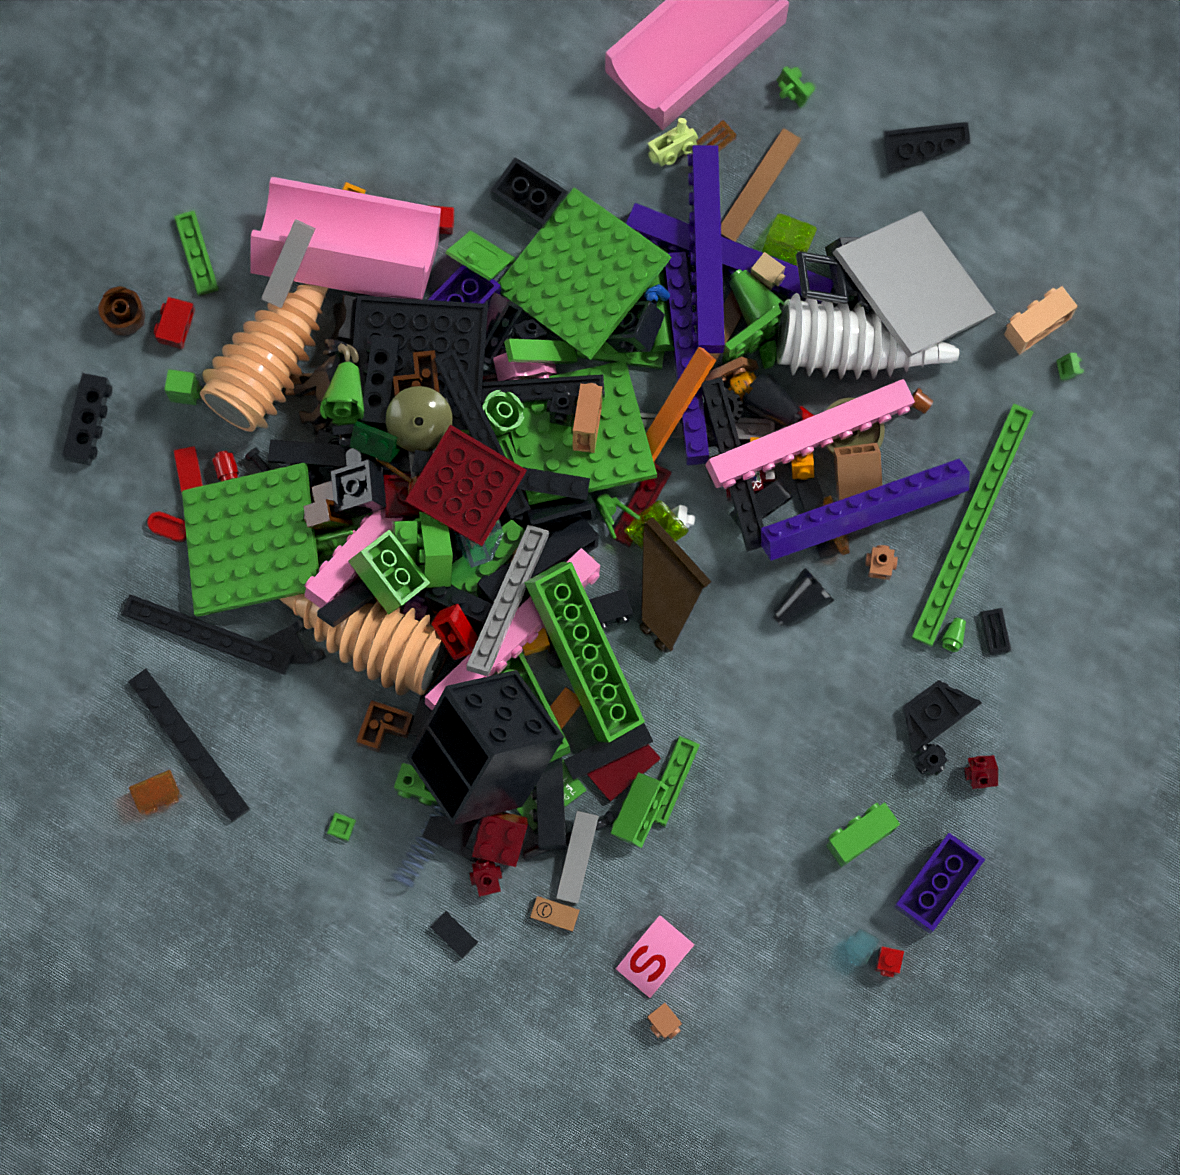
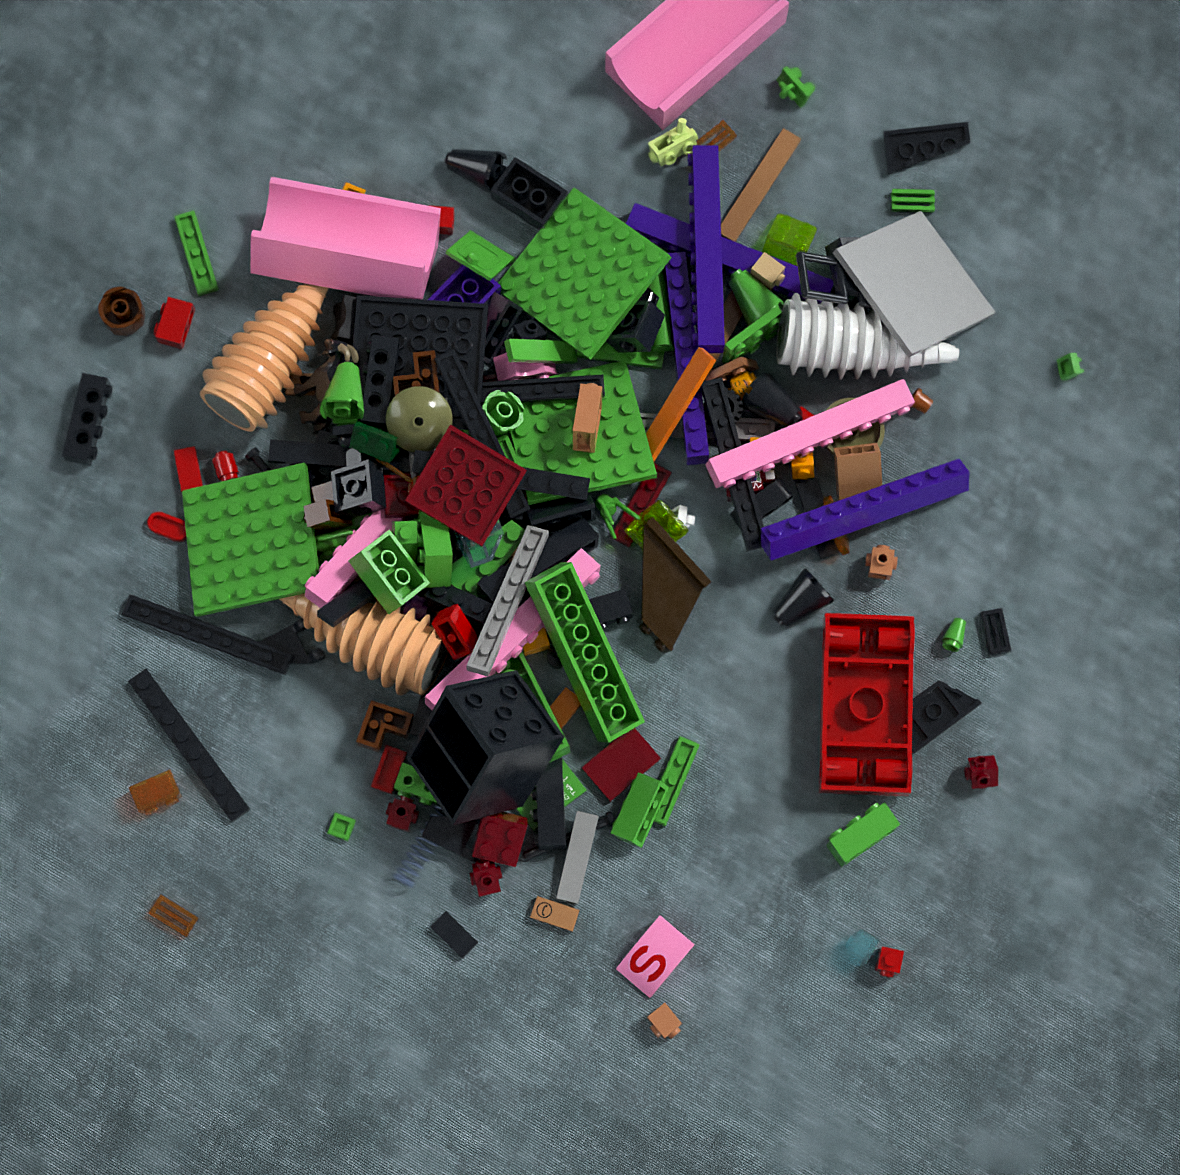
bright green brick [165,369,202,405] -> none
light grey tile [261,219,316,308] -> none
black brick [546,392,577,427] -> none
black tile [564,723,653,781] -> none
blue arm [644,284,670,303] -> none
bright green tile [759,341,776,369] -> none
dark purple brick [894,833,986,934] -> none
bright green plate [911,403,1033,647] -> none
black brick [912,744,948,776] -> none
light nougat brick [1004,286,1078,355] -> none
none -> clear orange tile [148,894,199,937]
none -> red tile [371,745,407,795]
none -> dark red brick [385,796,419,832]
none -> black cone [445,149,507,193]
none -> red piece [819,613,915,797]
none -> bright green tile [891,189,935,213]

